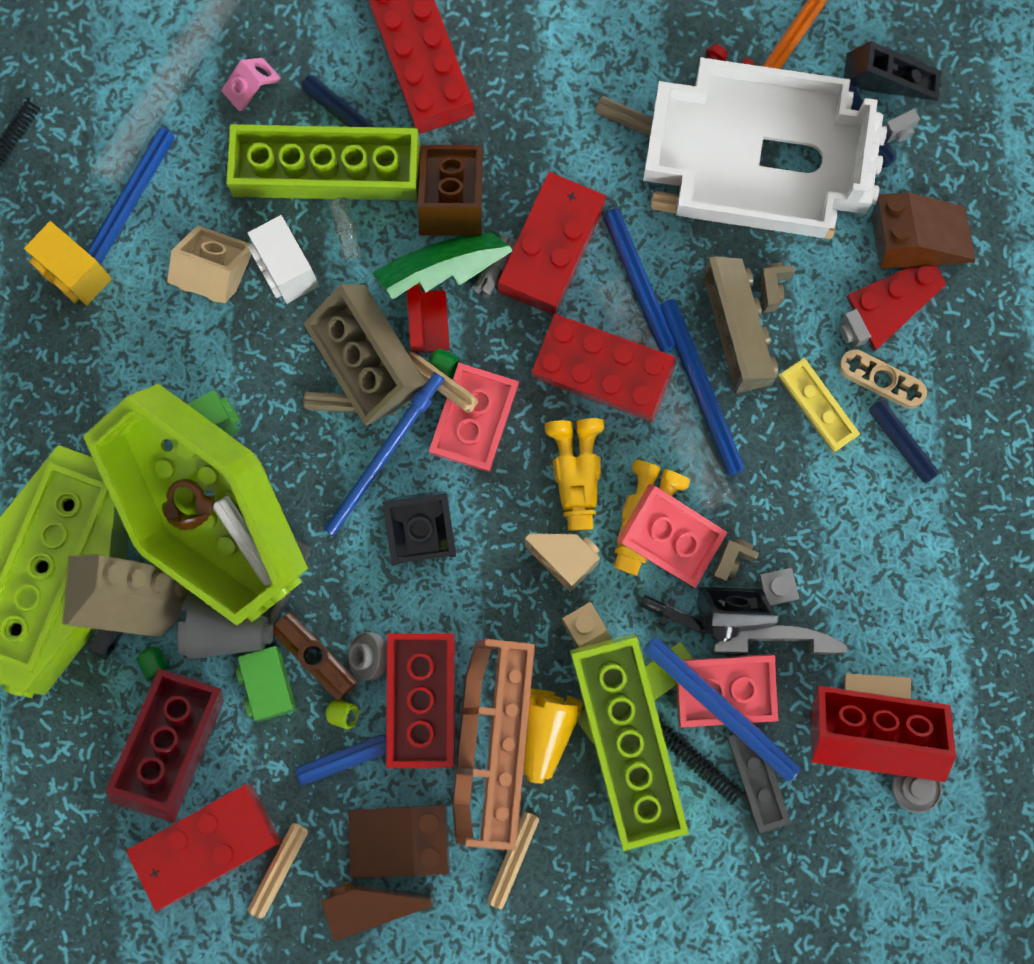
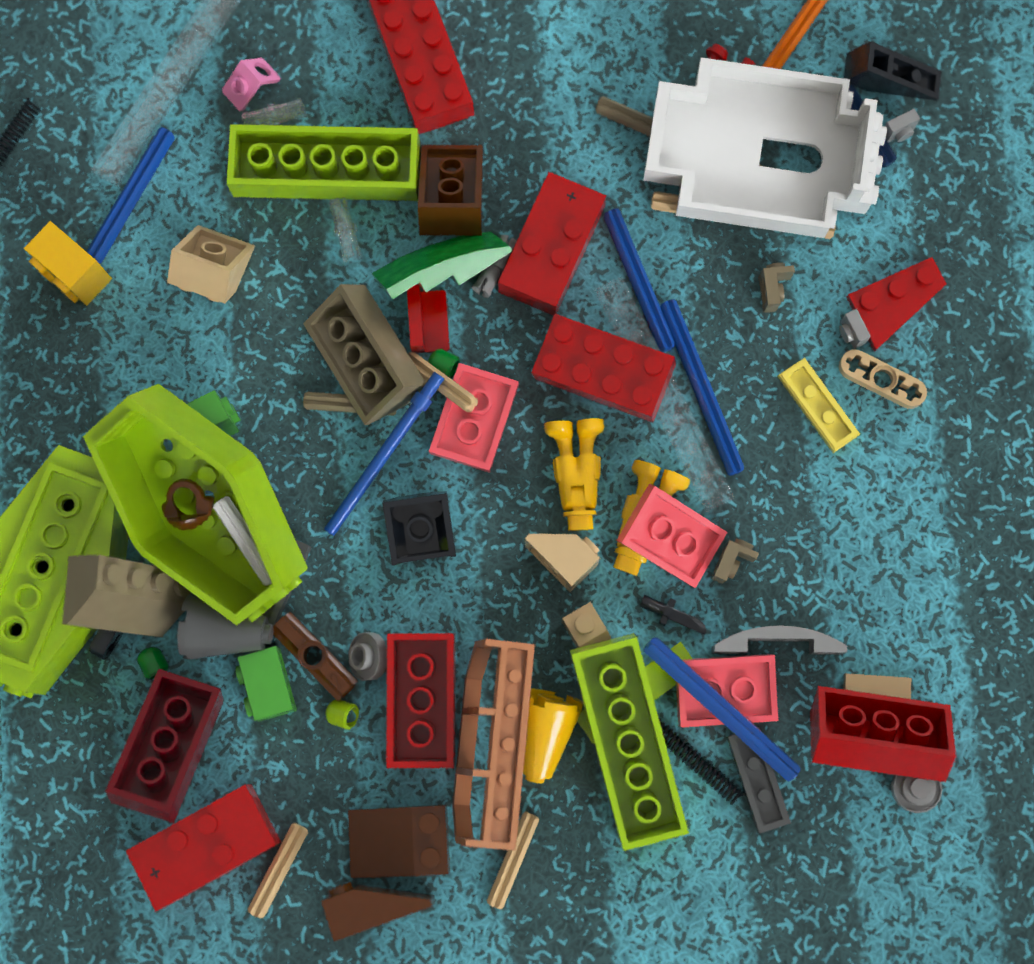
white brick [247,215,319,304] -> none
blue axle [295,734,387,785] -> none
dark blue axle [301,75,375,127] -> none
black slope [698,587,778,642] -> none
dark tan slope [703,256,779,394] -> none
light grey plate [759,568,799,606] -> none
dark blue axle [869,400,939,483] -> none
reddish brown slope [871,193,975,268] -> none
none -> clear pin [242,98,307,125]

